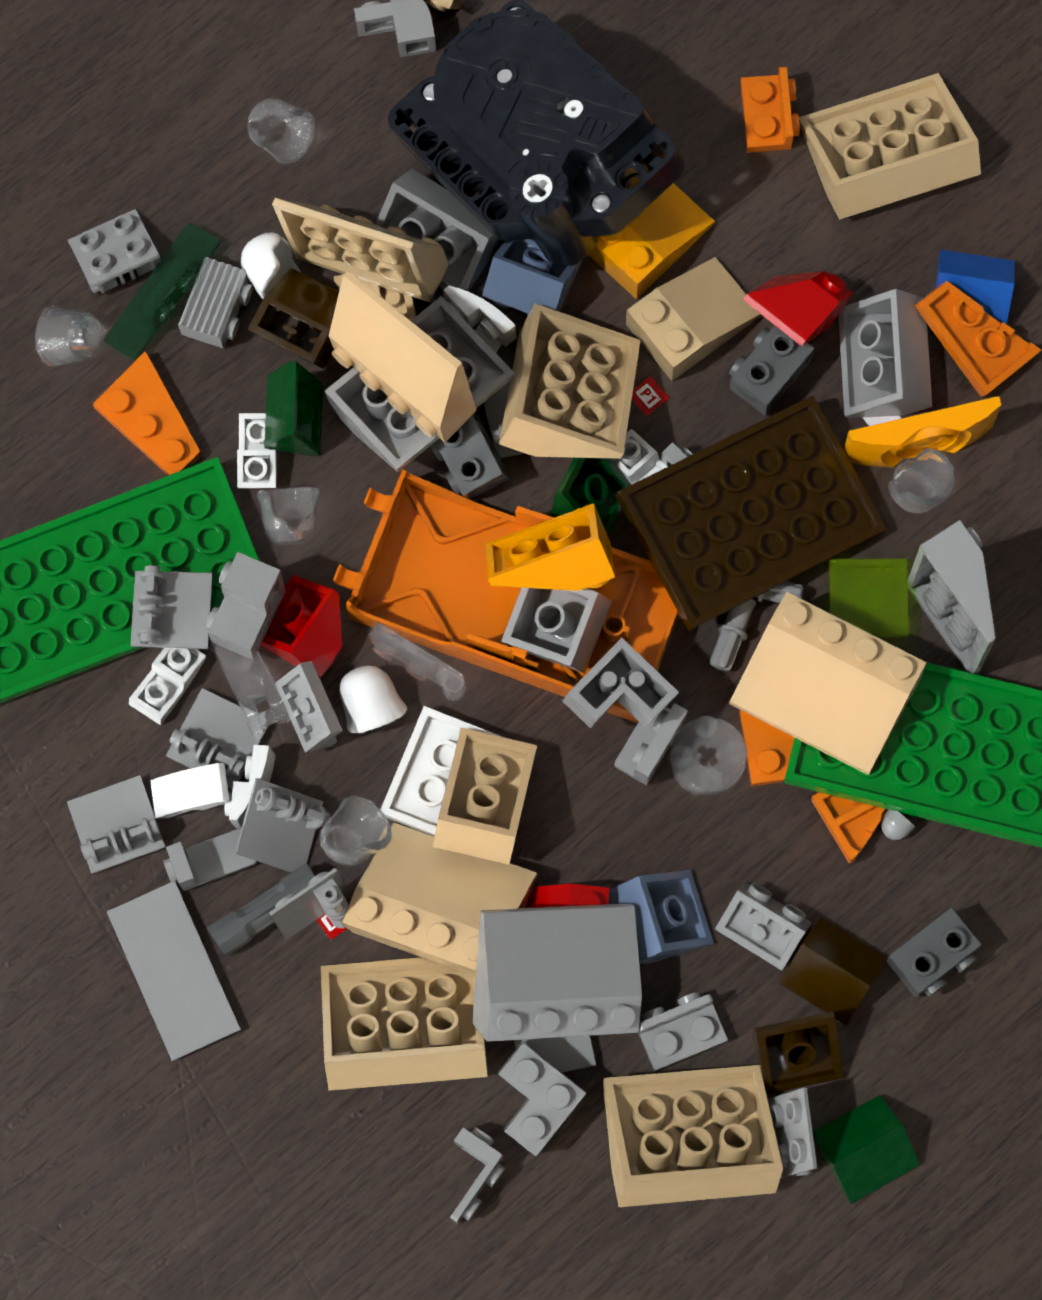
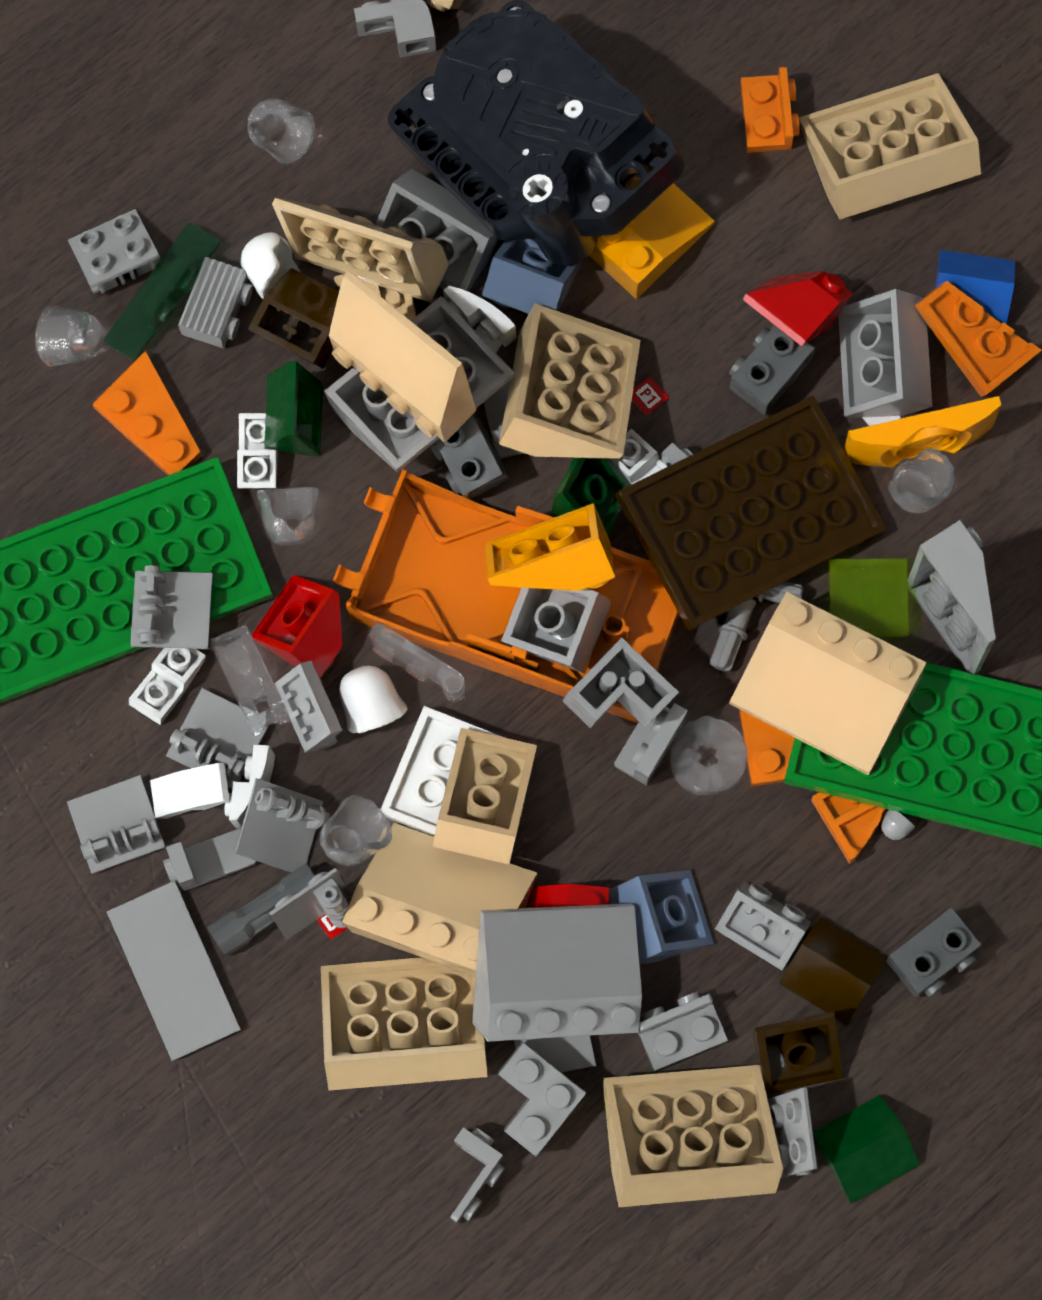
light grey brick [206,552,286,660] -> none
tan slope [626,257,762,381] -> none

